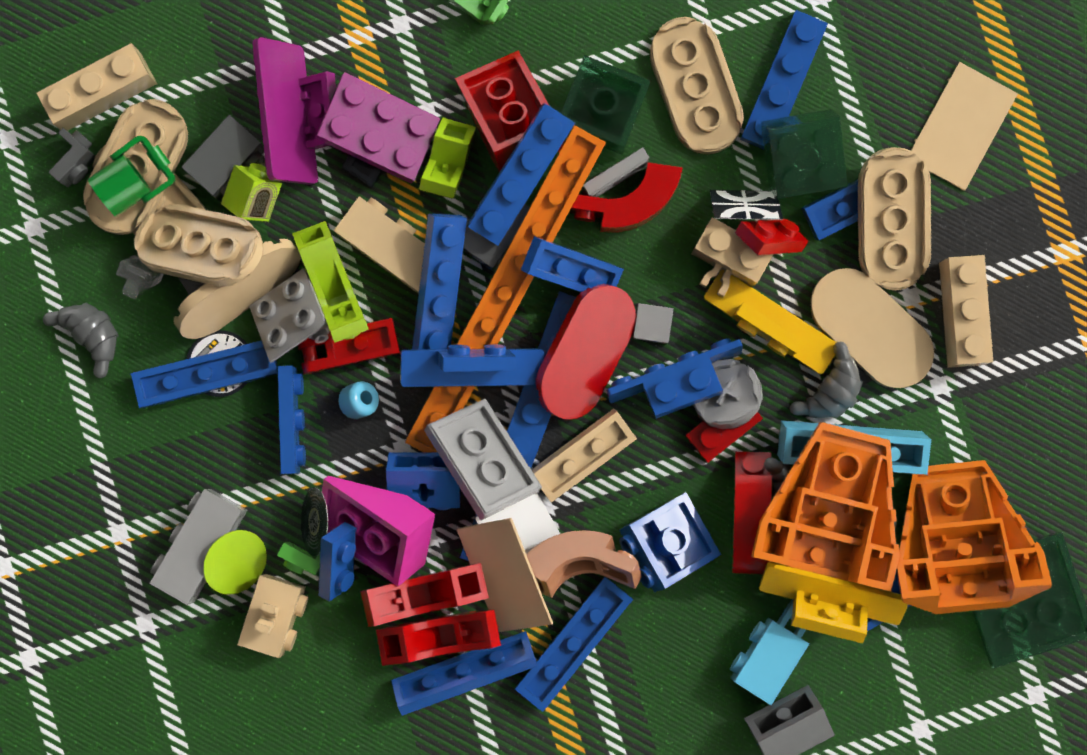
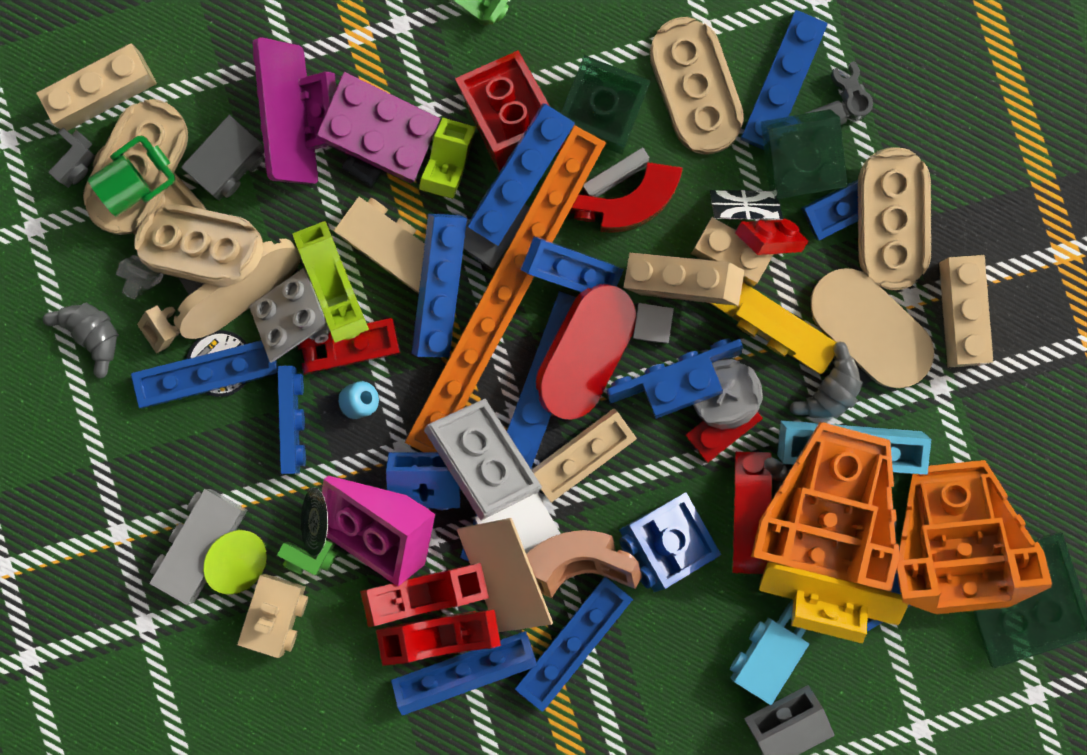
lime brick [221,163,282,222] -> none
blue plate [318,522,356,602] -> none
blue bracket [400,344,544,387] -> none
tan window [911,62,1018,191] -> none
none -> tan tile [137,305,180,354]
none -> tan brick [624,253,744,306]
none -> dark grey bar [804,61,873,135]

